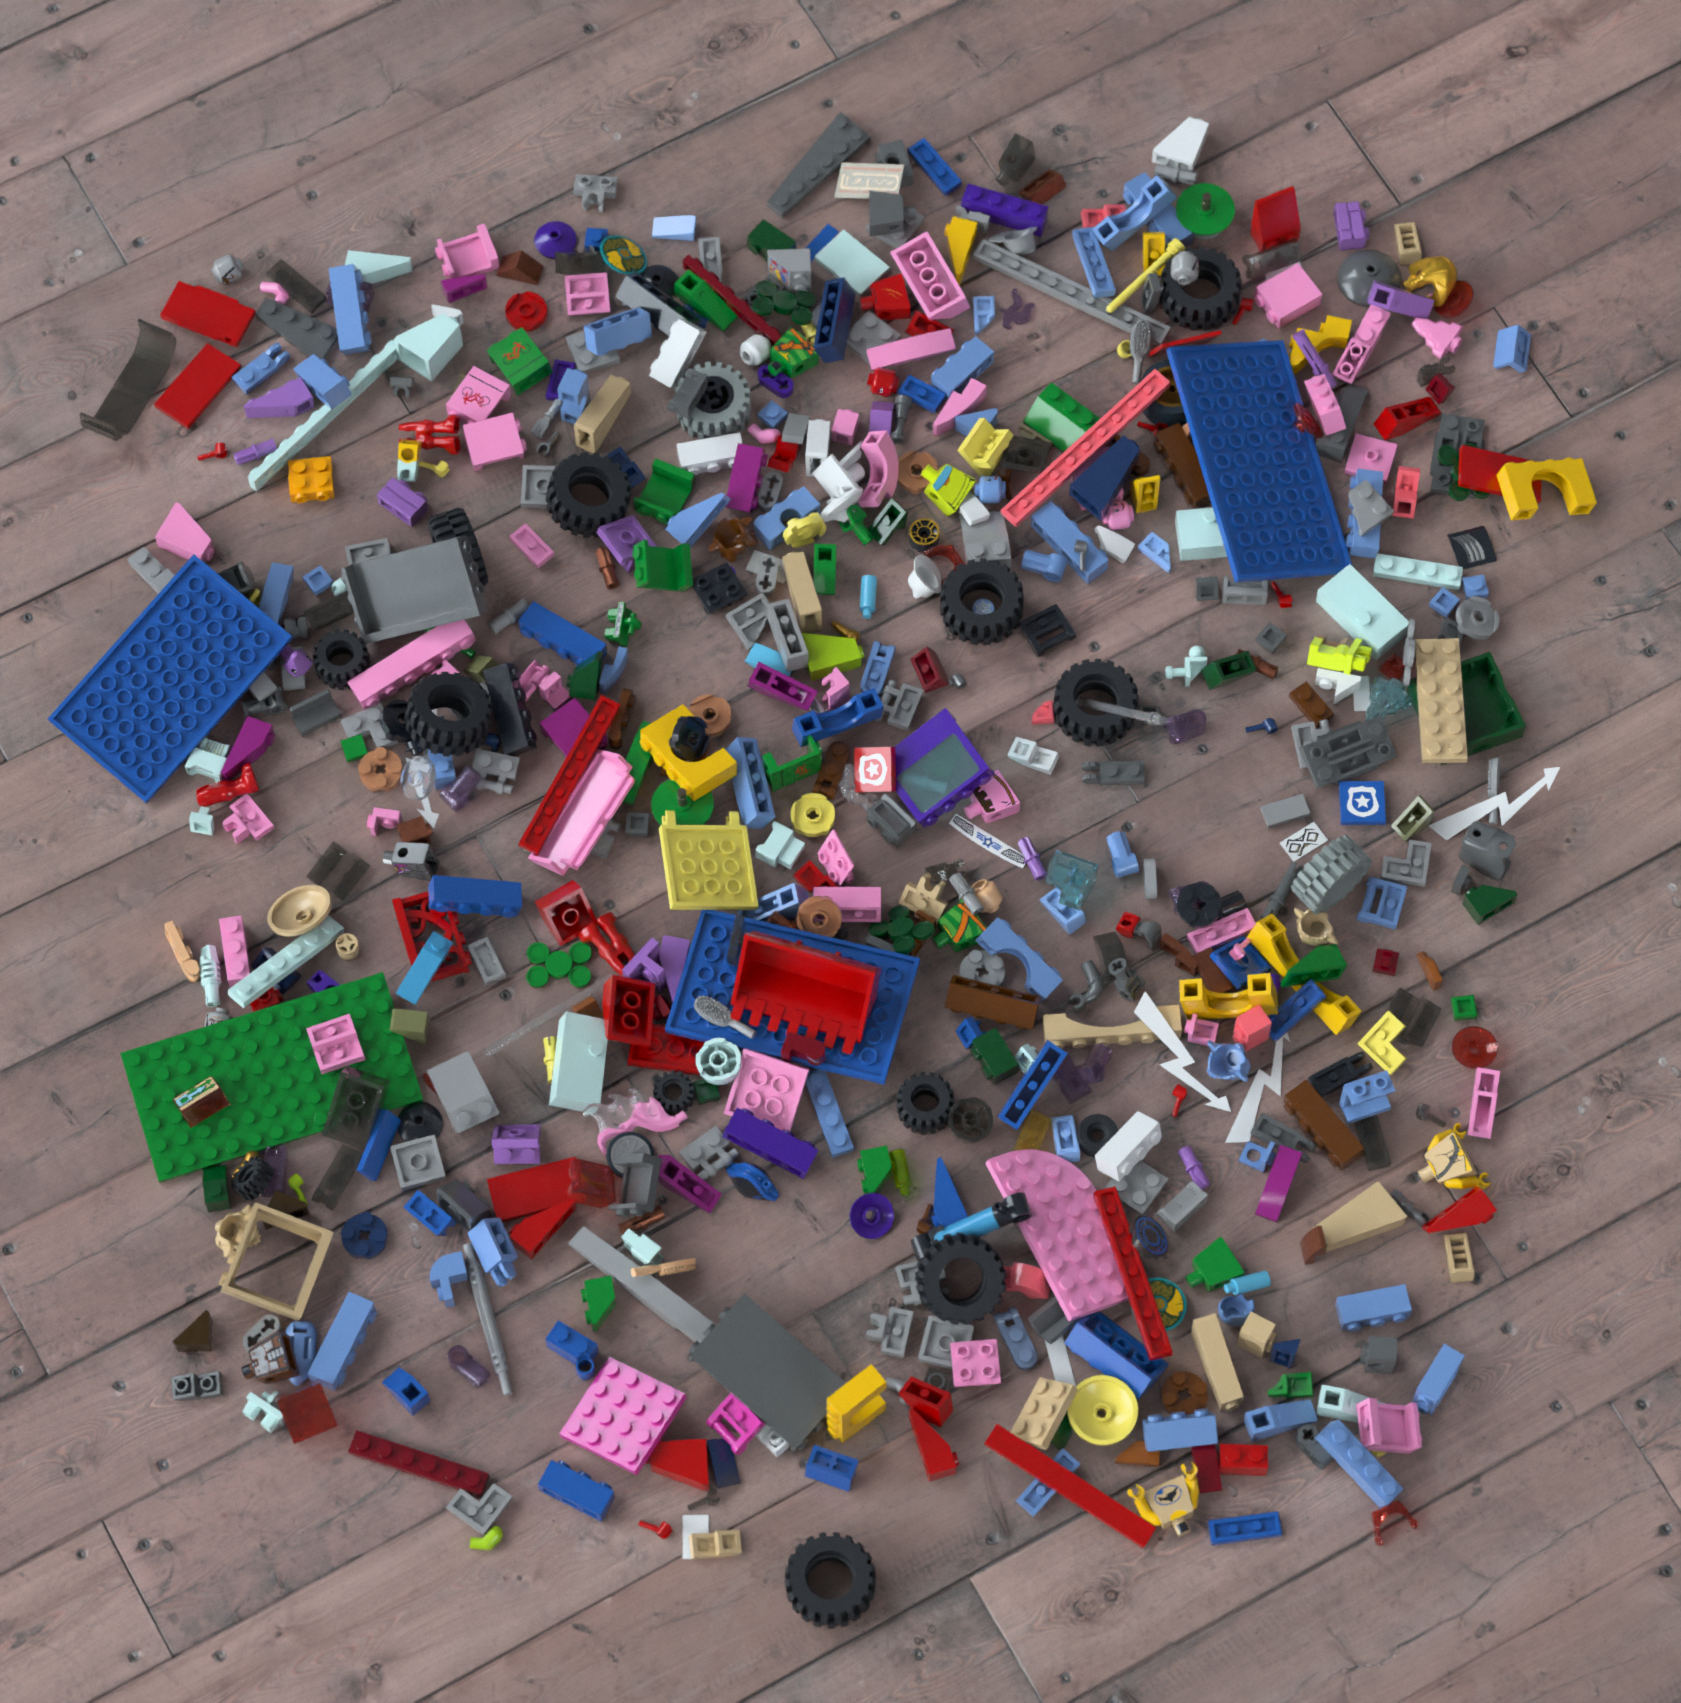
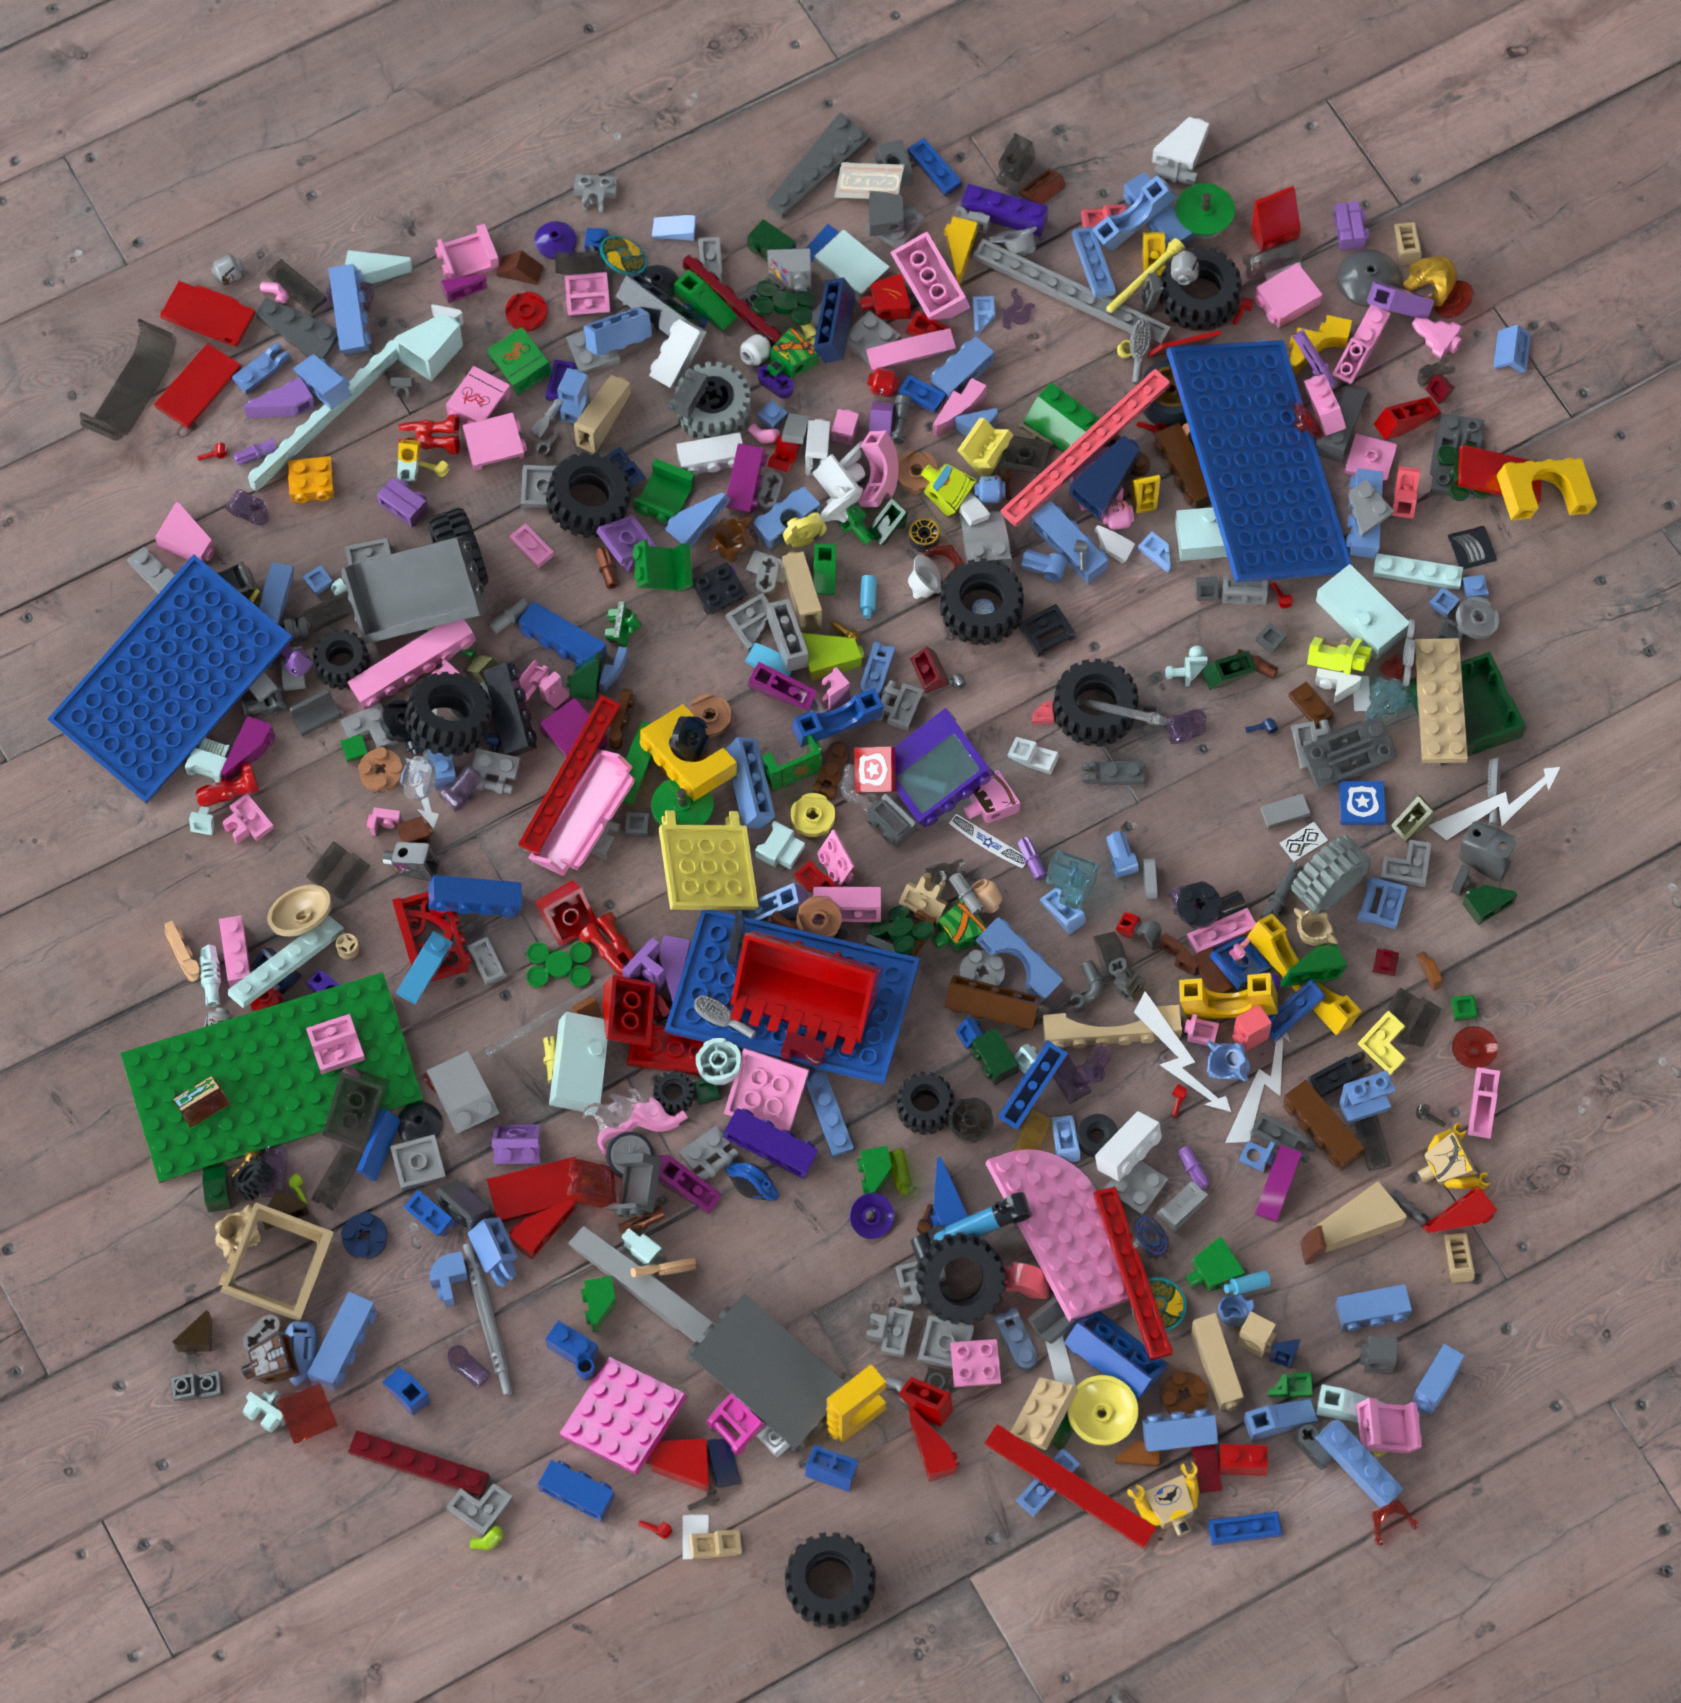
olive slope [389,1008,430,1045] -> none
none -> clear purple piece [225,489,269,525]

